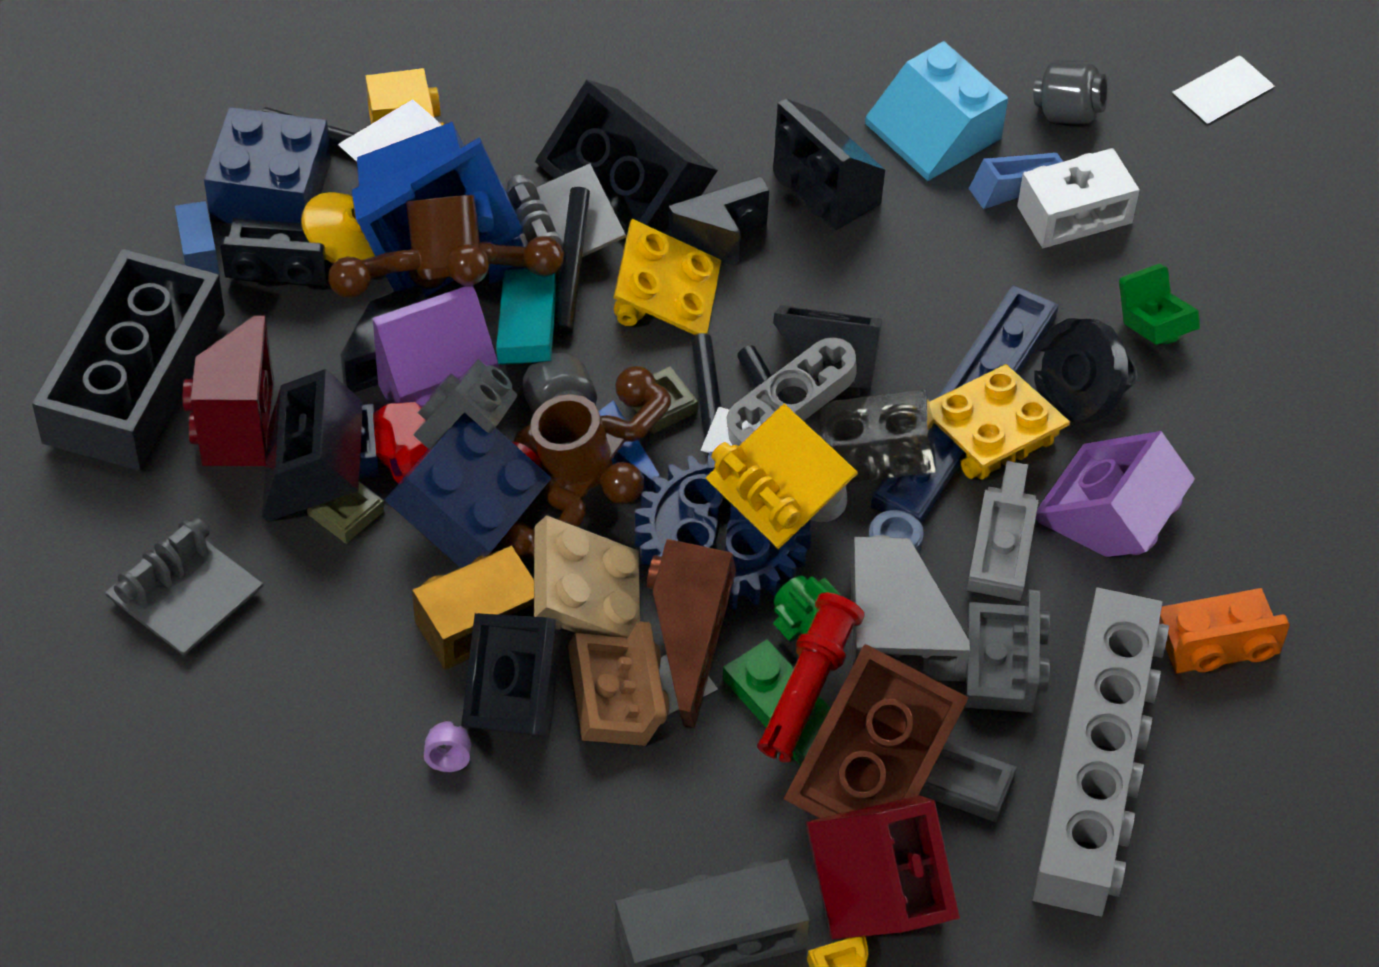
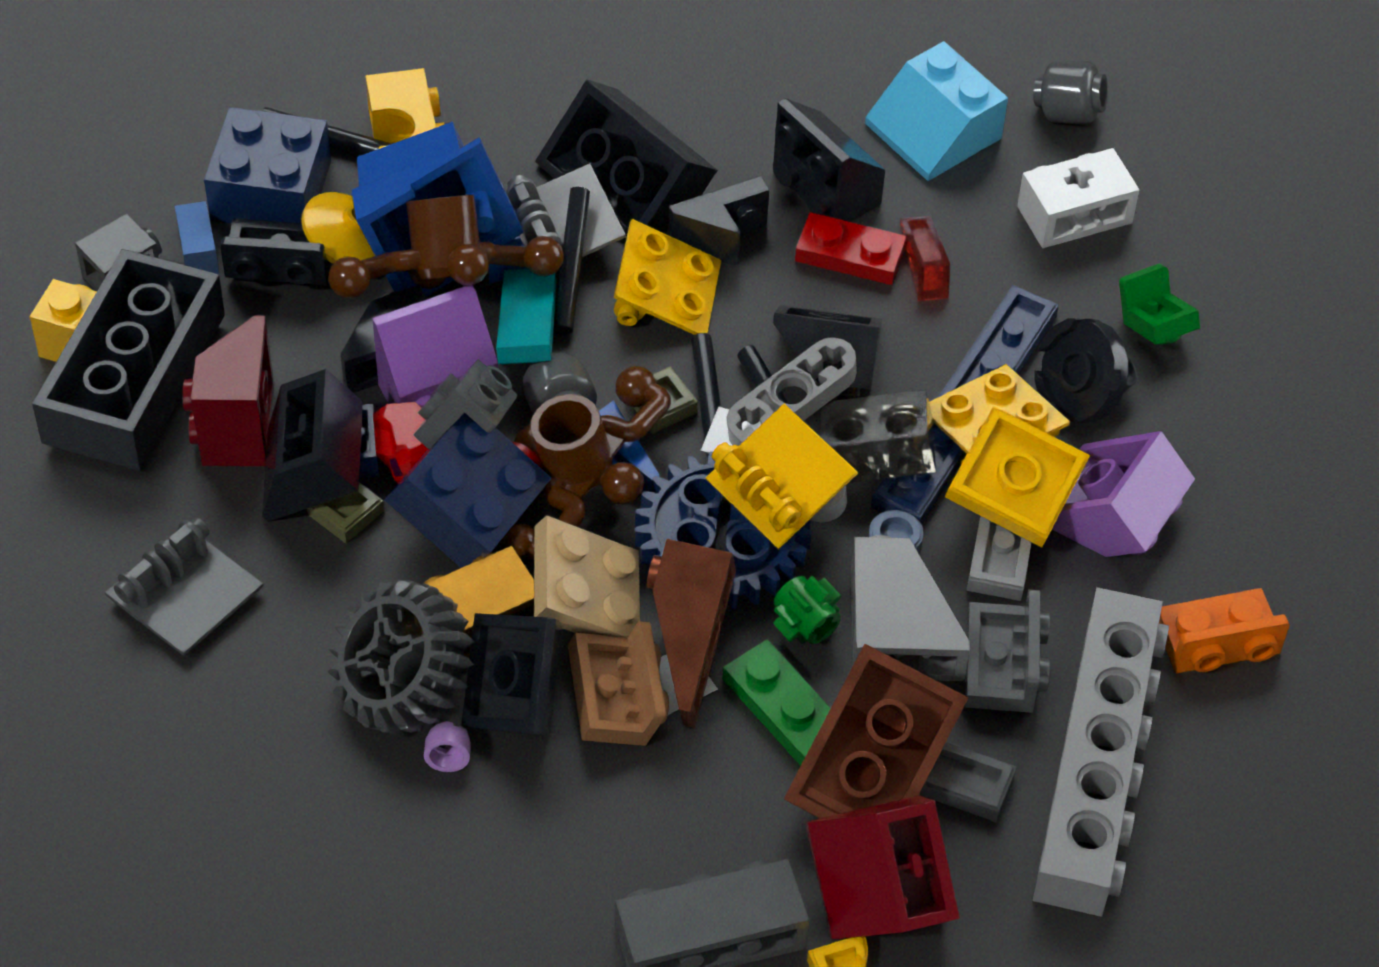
white sticker [338,99,441,161] -> none
red pin [757,592,865,762] -> none
medium blue piece [969,153,1063,210] -> none
white sticker [1172,55,1275,124] -> none
none -> yellow brick [30,279,97,362]
none -> brick [75,213,162,291]
none -> dark grey gear [327,580,474,735]
none -> red plate [795,212,907,285]
none -> clear red piece [900,215,950,301]
none -> yellow tile [945,406,1090,547]

